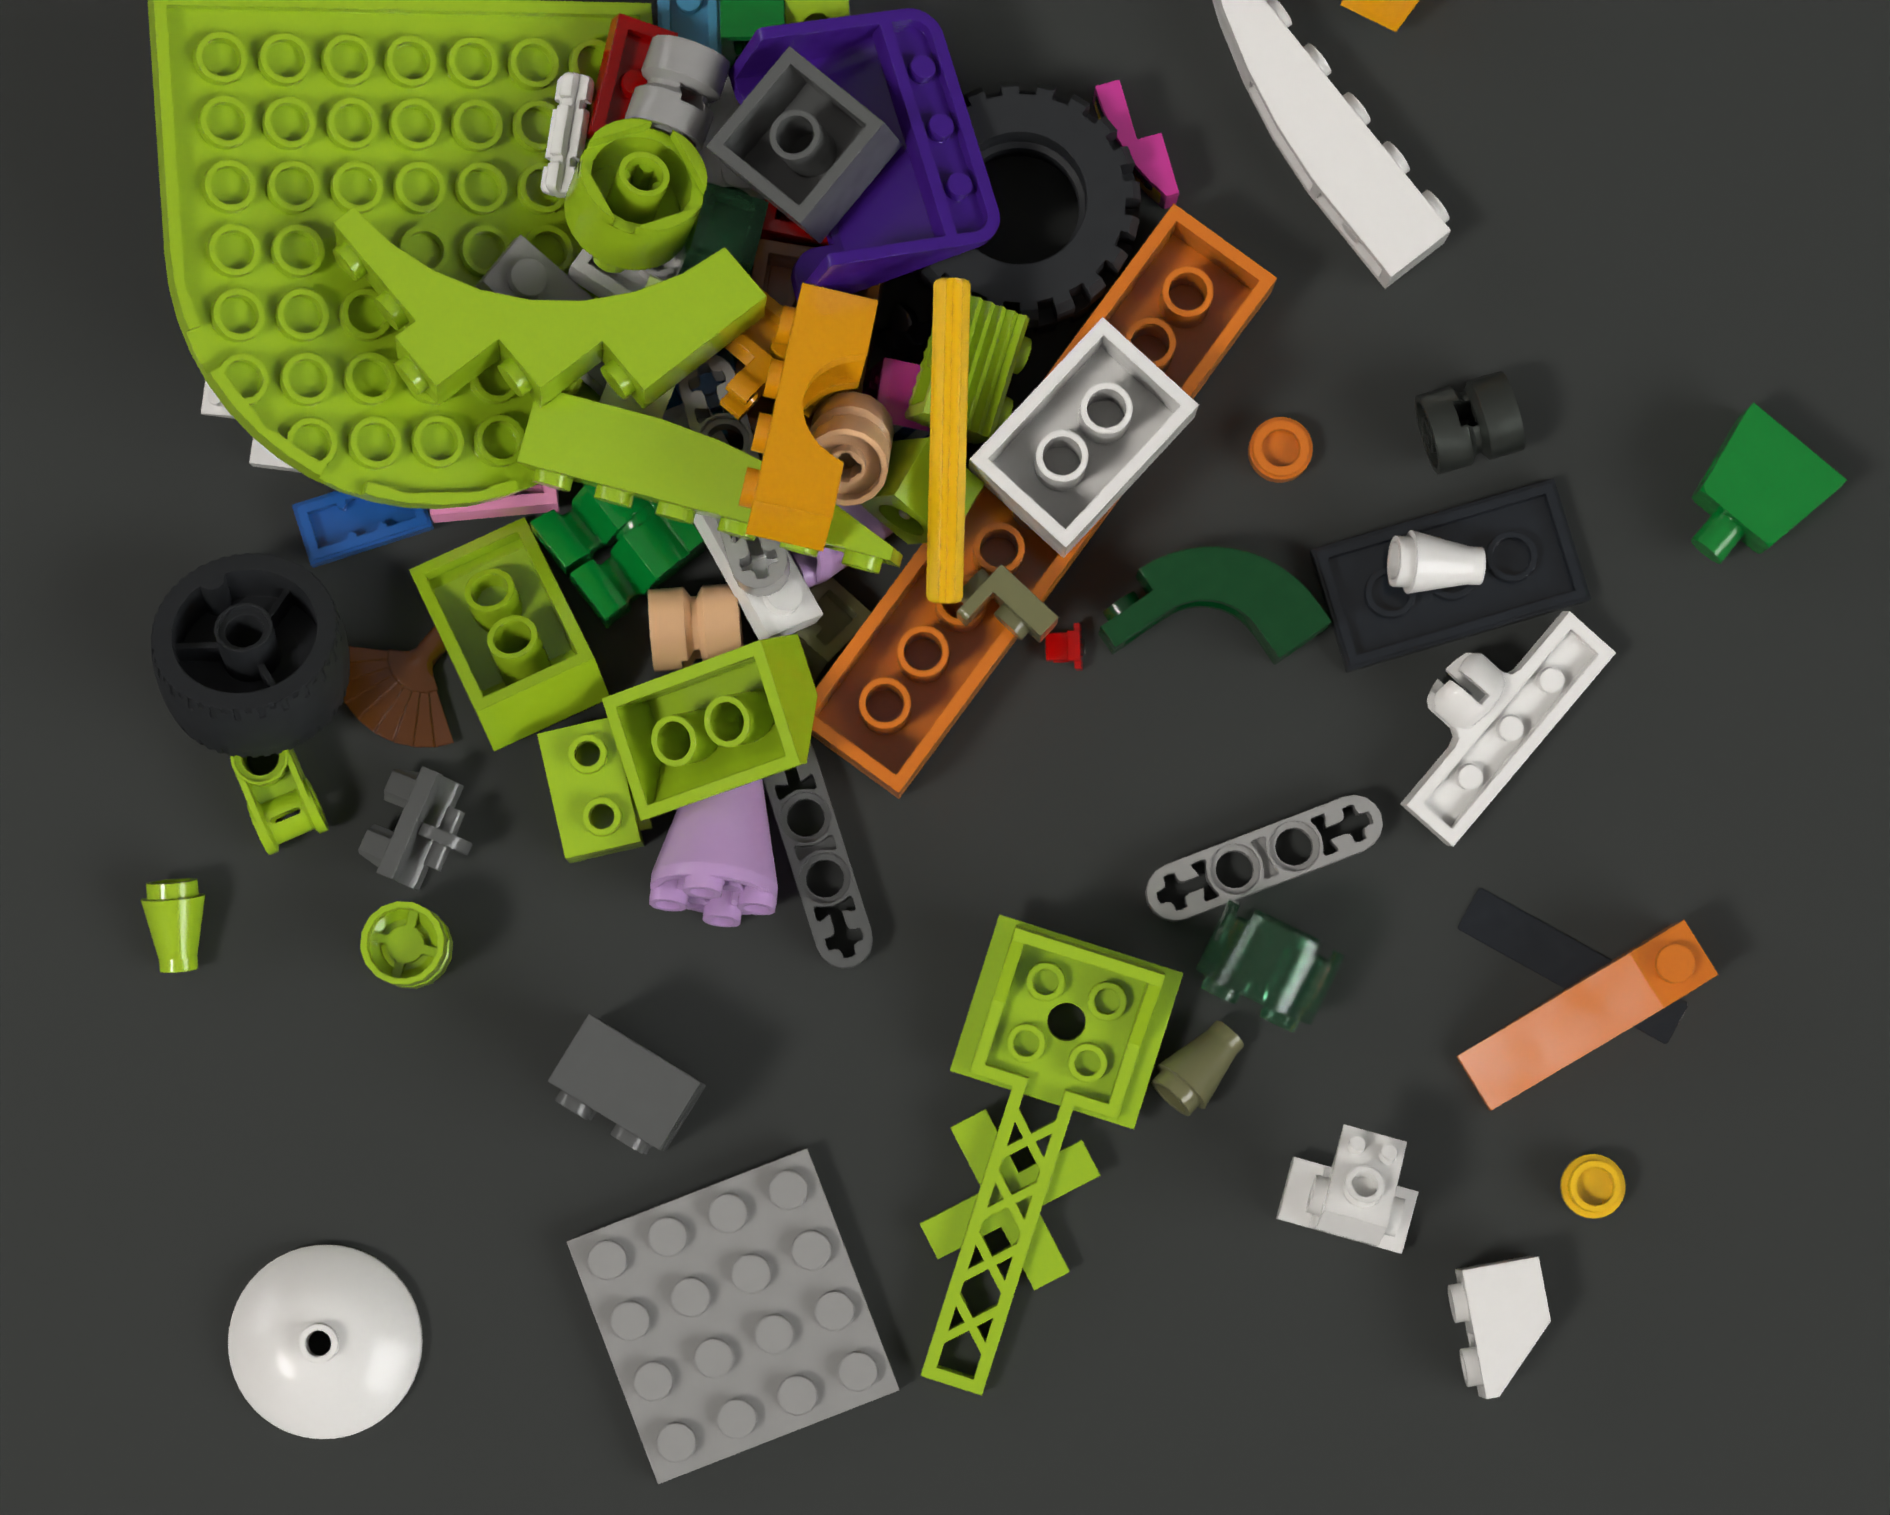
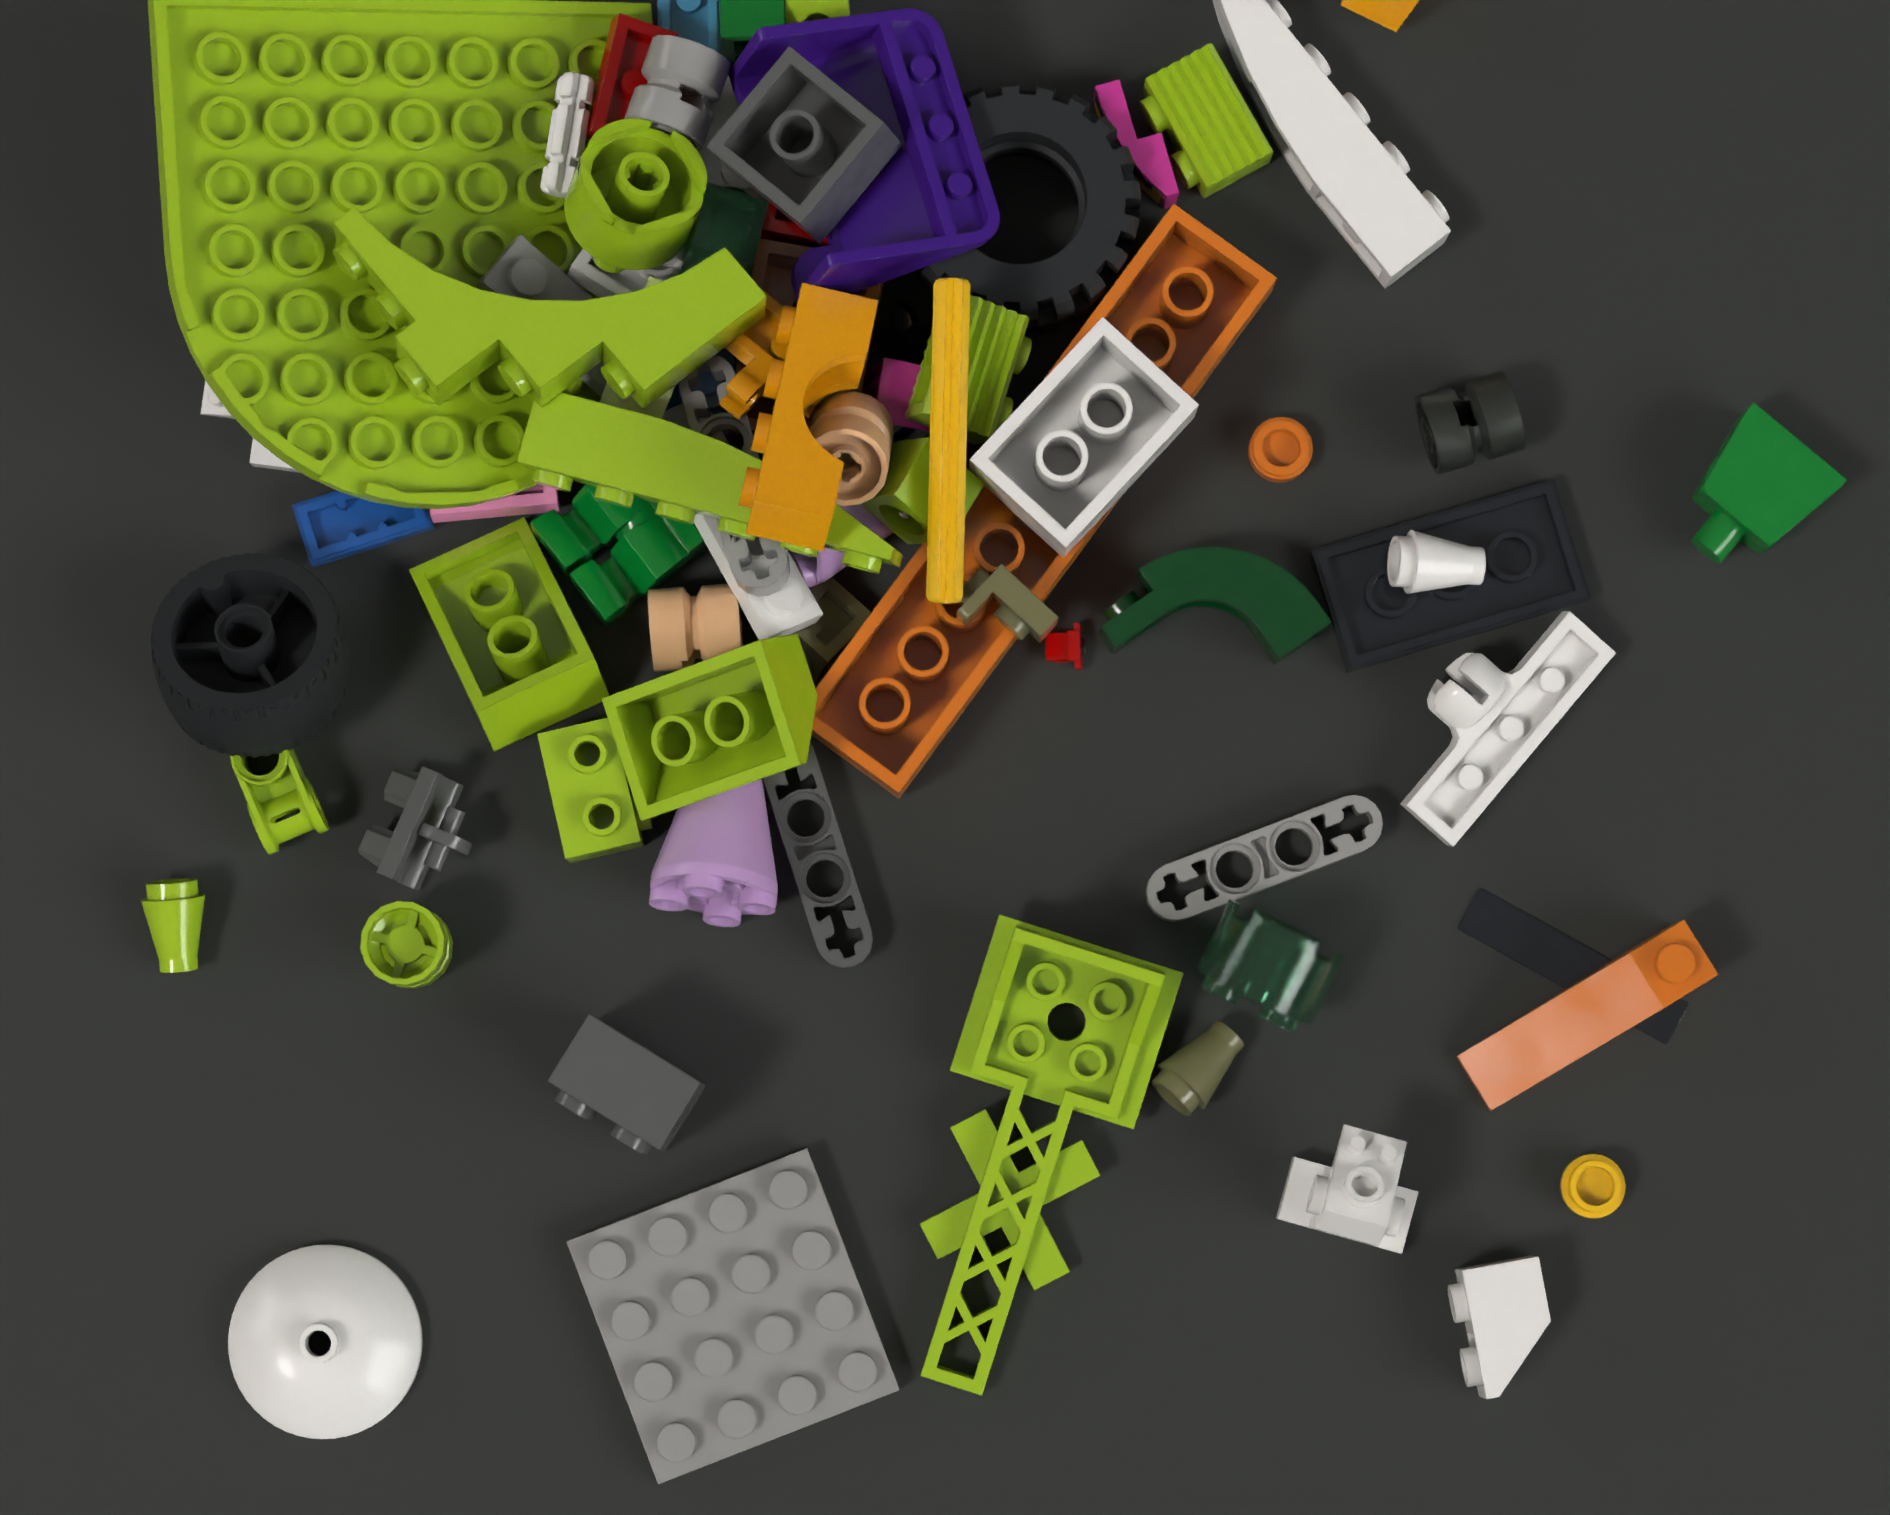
reddish brown hand [343,625,454,748] -> none
none -> lime brick [1139,43,1273,199]

